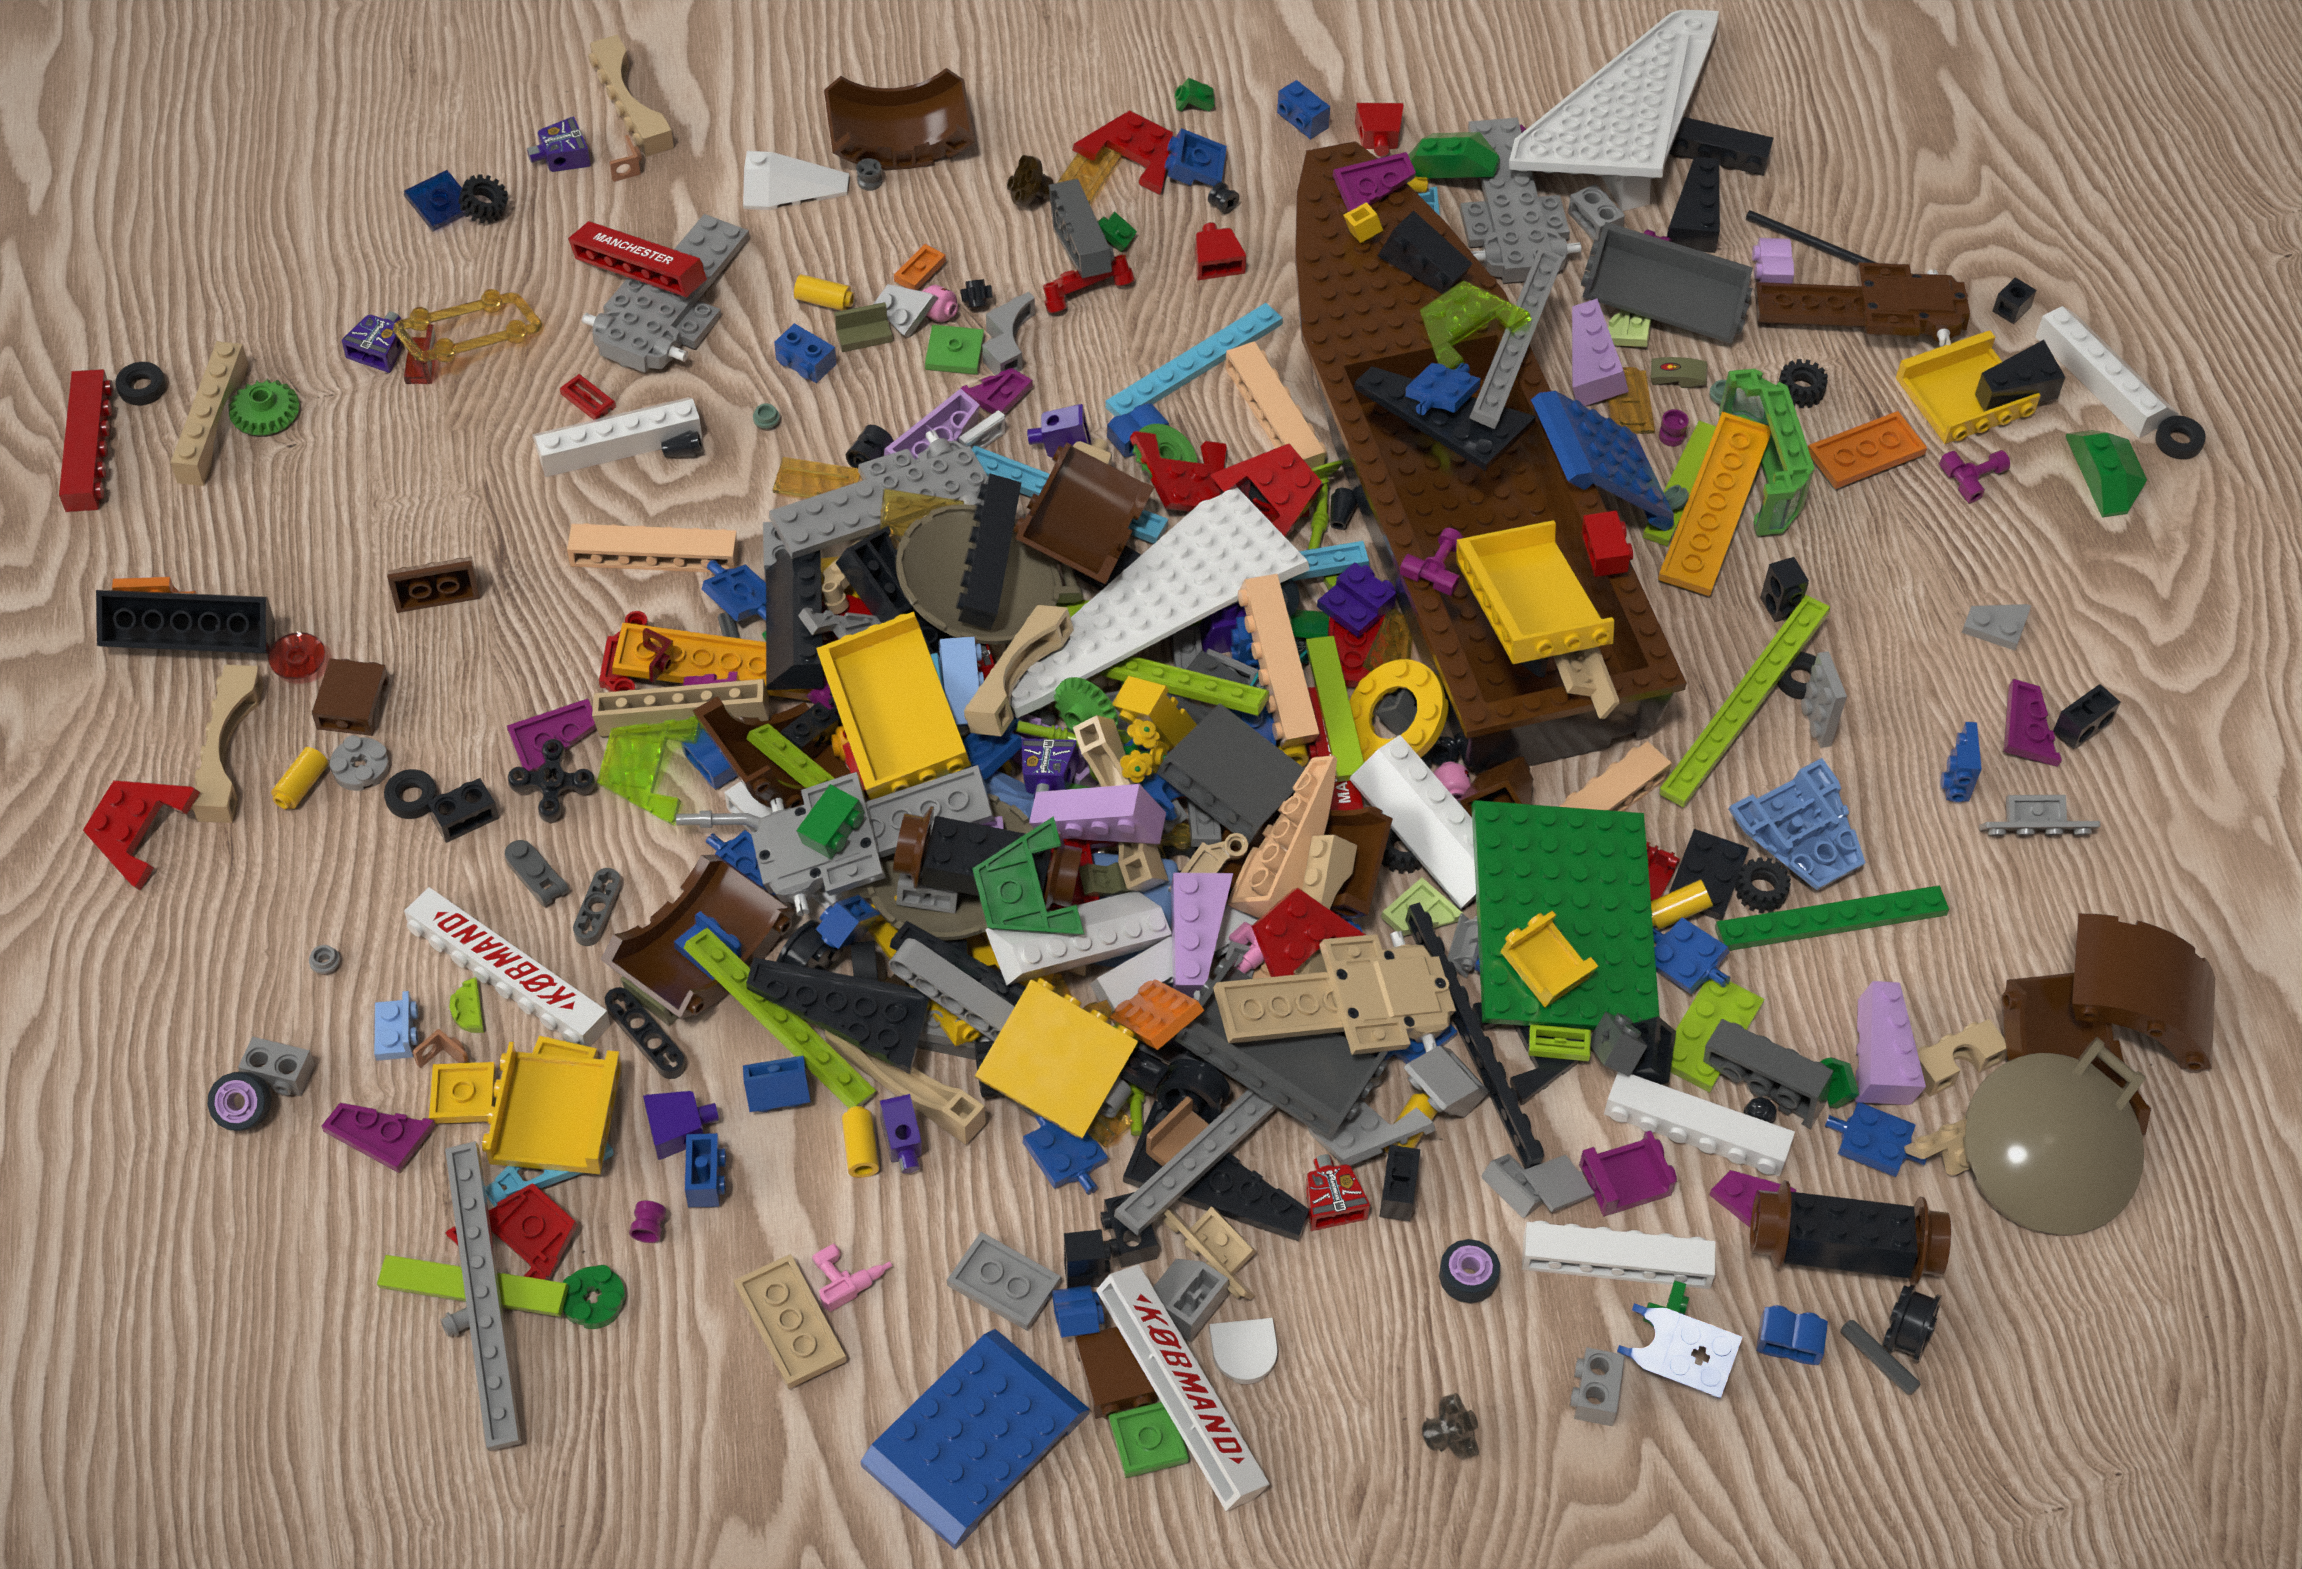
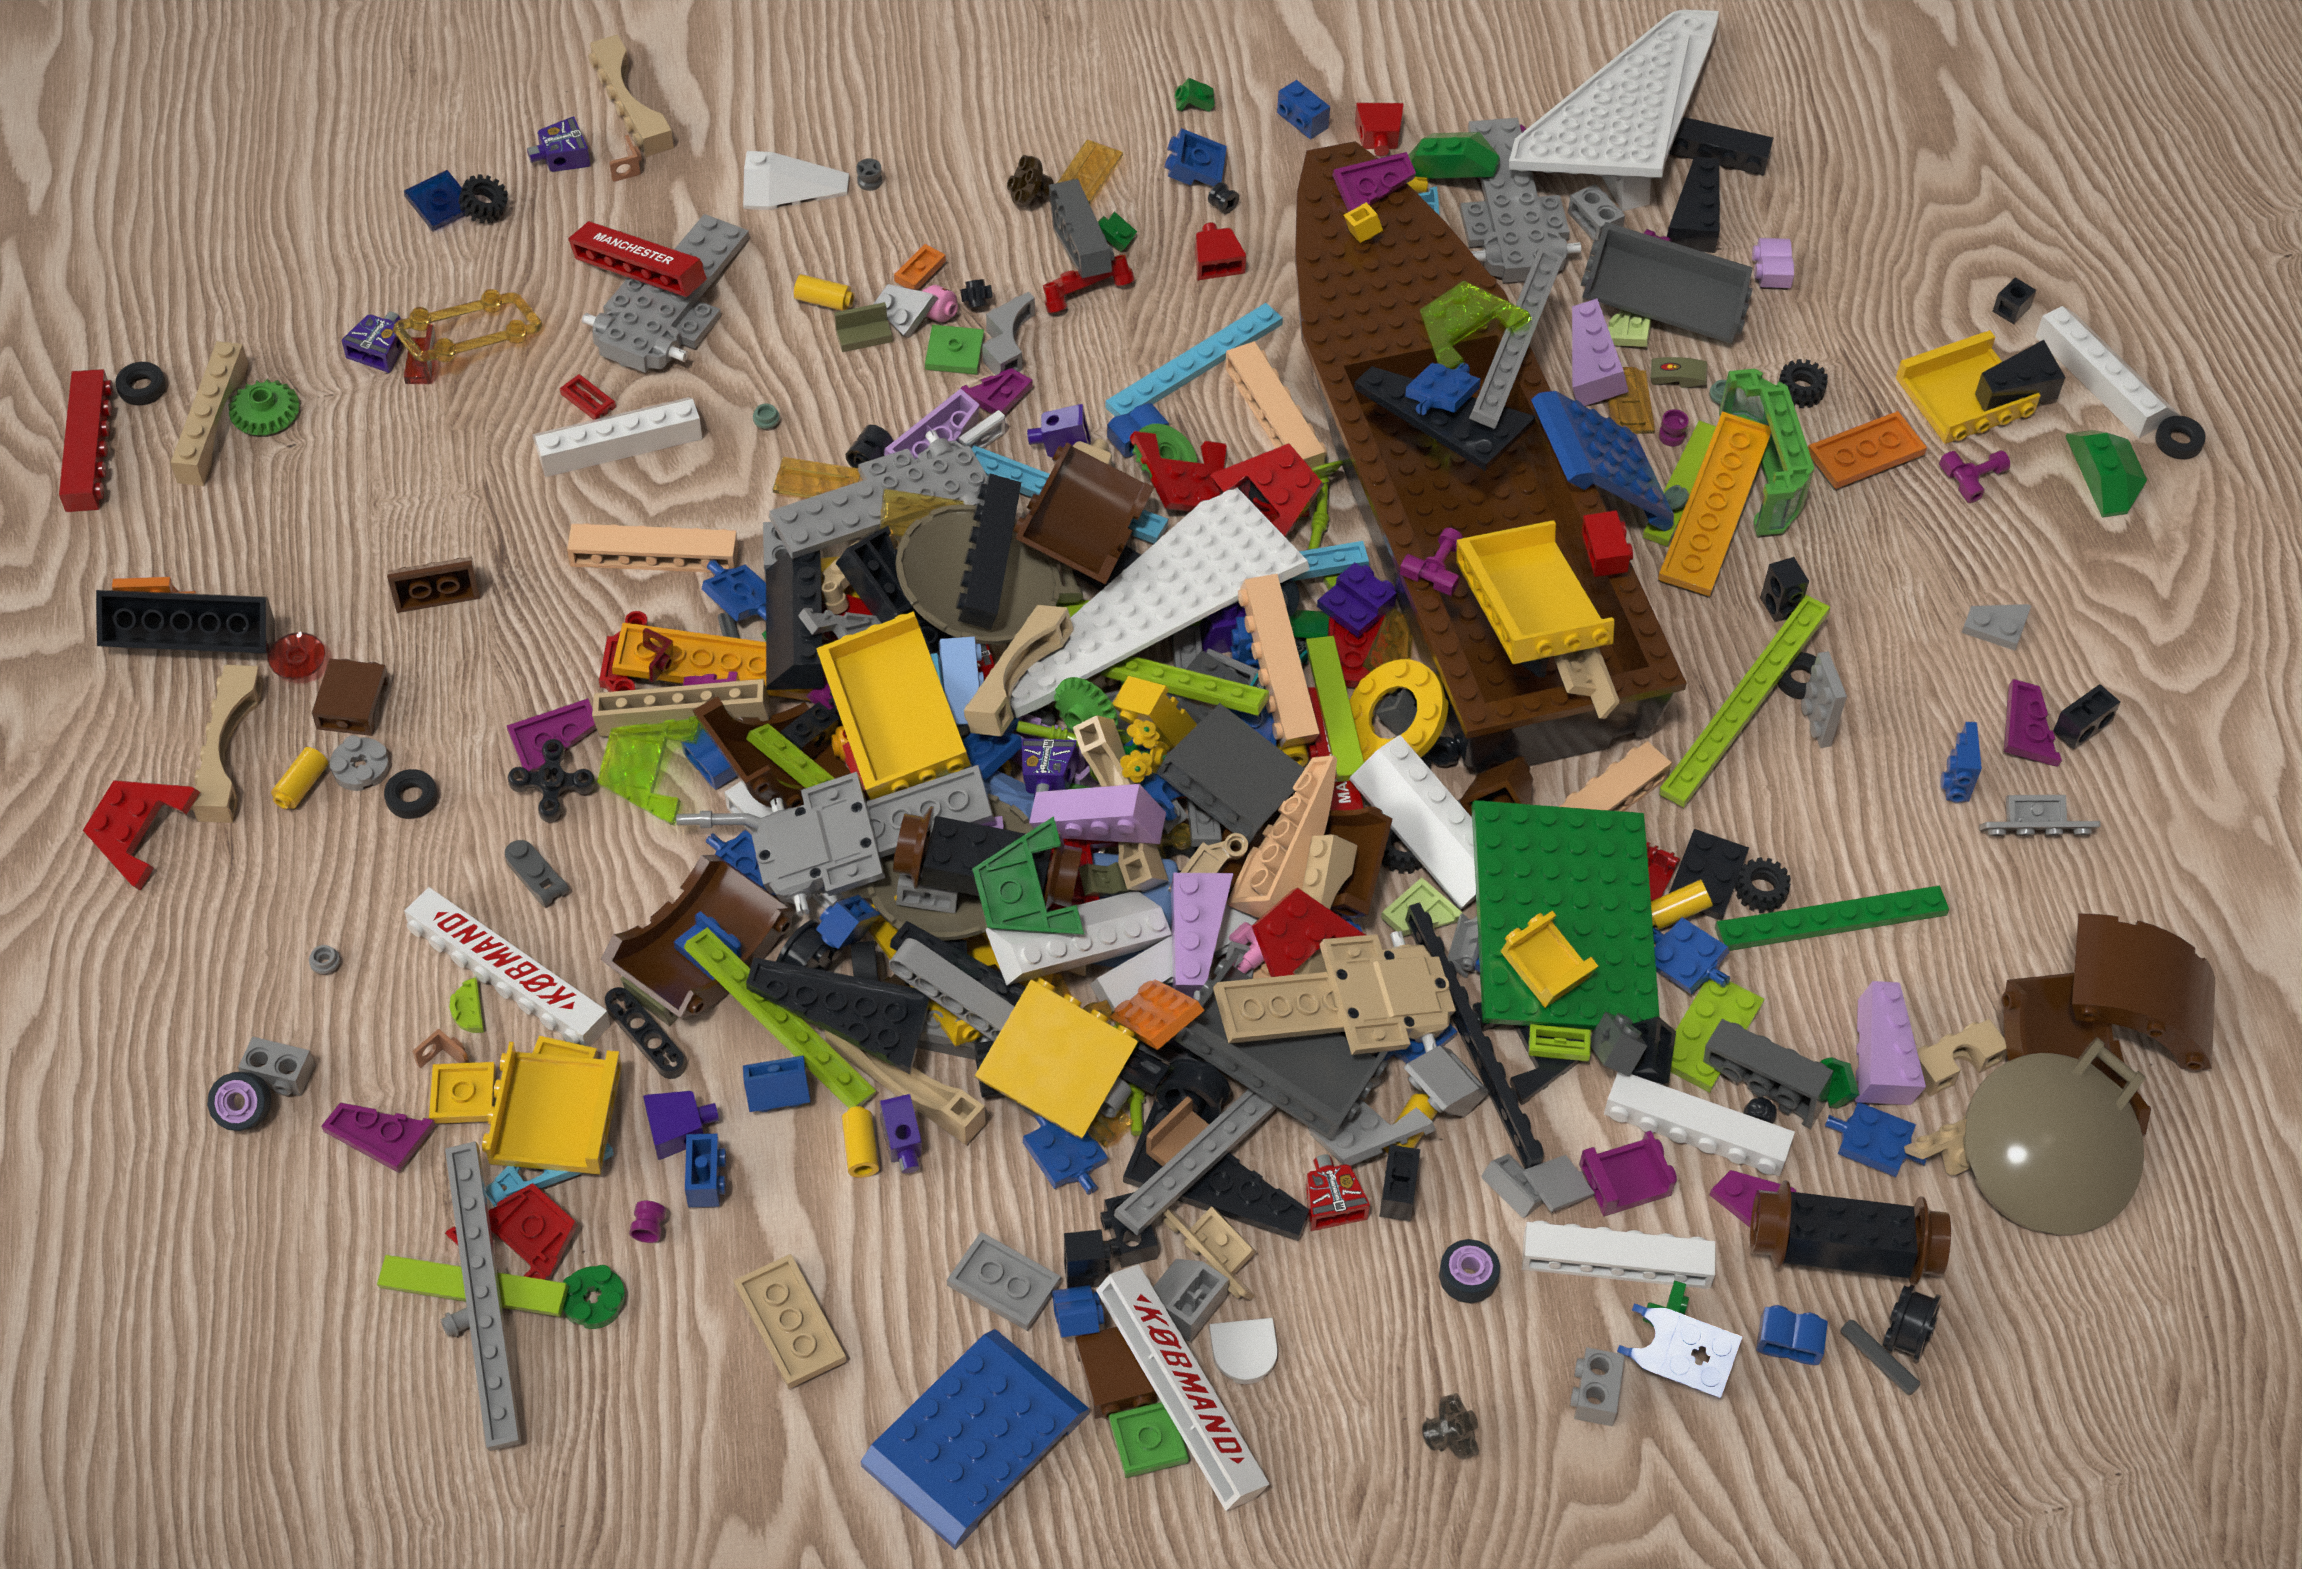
light blue bracket [374,991,418,1061] -> none
black brick [427,778,499,843] -> none
dark grey beam [573,868,621,946] -> none
black cone [661,430,703,458] -> none
blue brick [774,323,837,384] -> none
green piece [796,784,865,859] -> none
bright pink piece [812,1244,892,1312] -> none
reddish brown panel [824,68,975,170] -> none
red wing [1072,110,1173,195] -> none
black cone [1330,487,1357,530] -> none
black wedge [1377,210,1473,295] -> none
bright pink head [1434,762,1471,800] -> none
medium blue wedge [1728,758,1865,890] -> none
black piece [1746,210,1877,266] -> none
reddish brown piece [1754,262,1970,347] -> none

